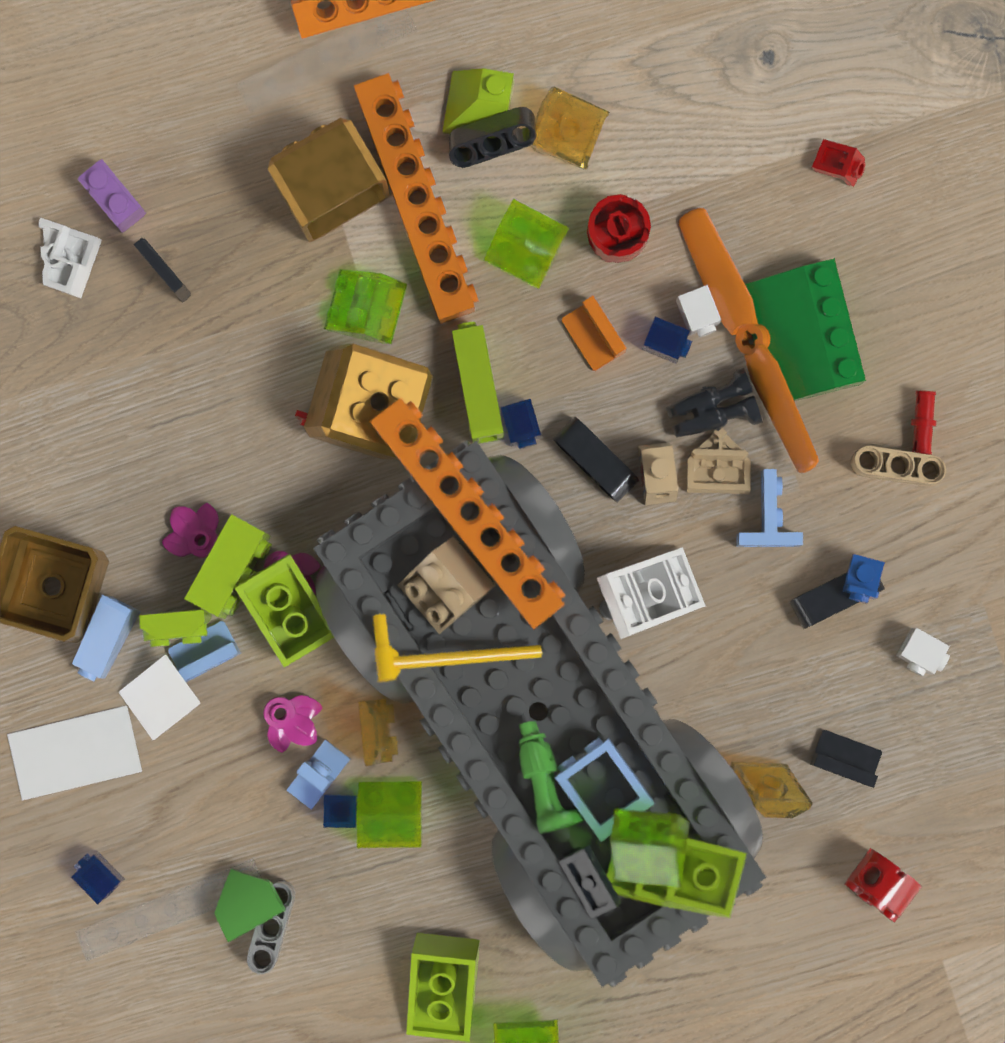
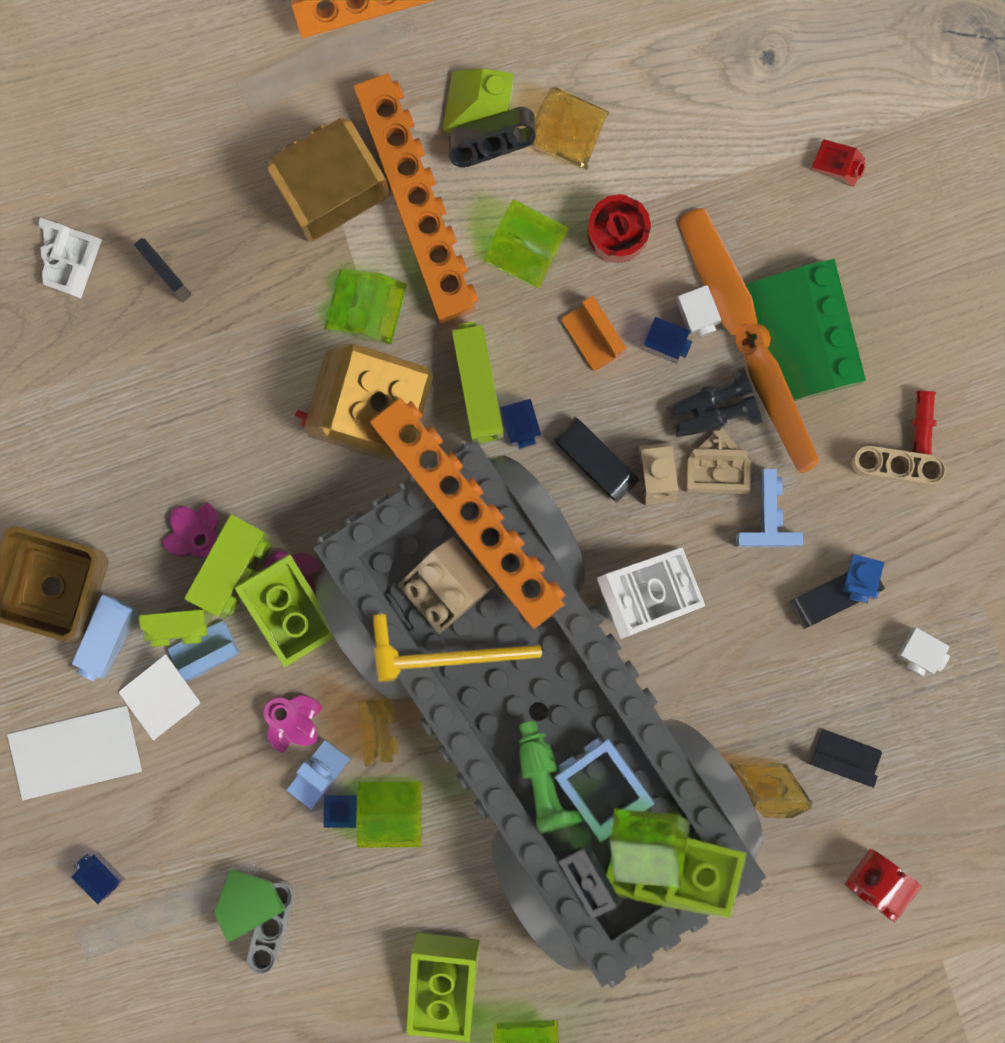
medium lavender brick [78,159,146,233] -> none

